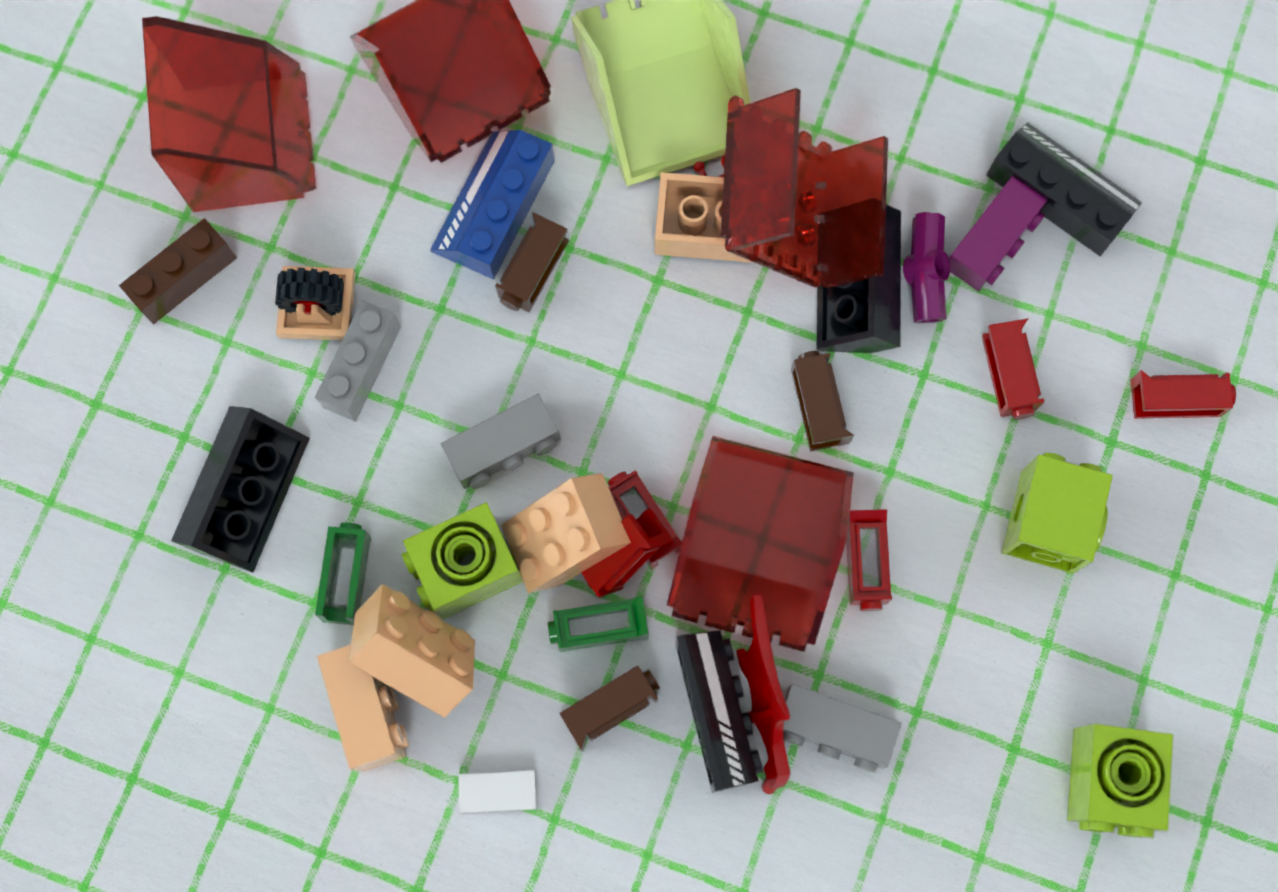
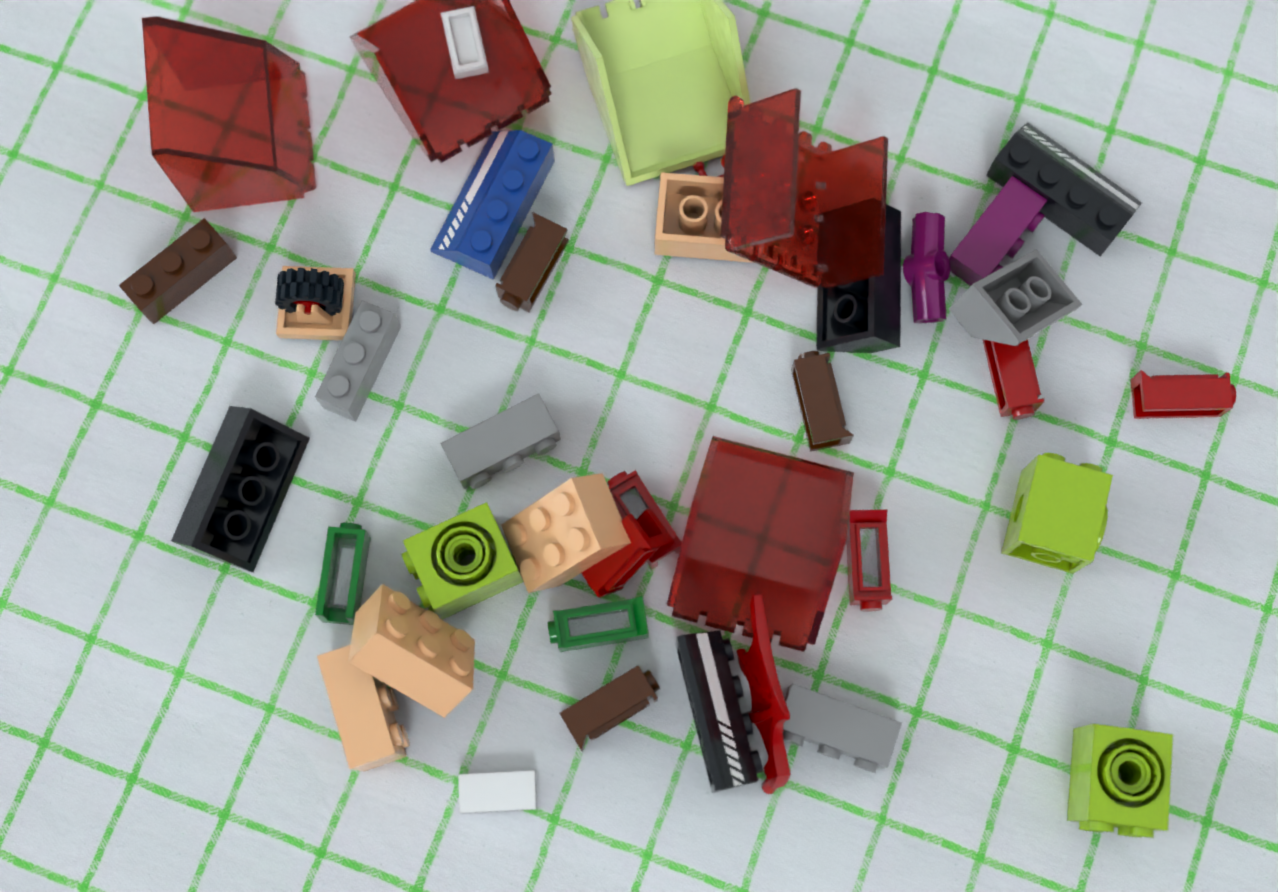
none -> white tile [441,6,489,79]
none -> light grey slope [949,249,1083,346]

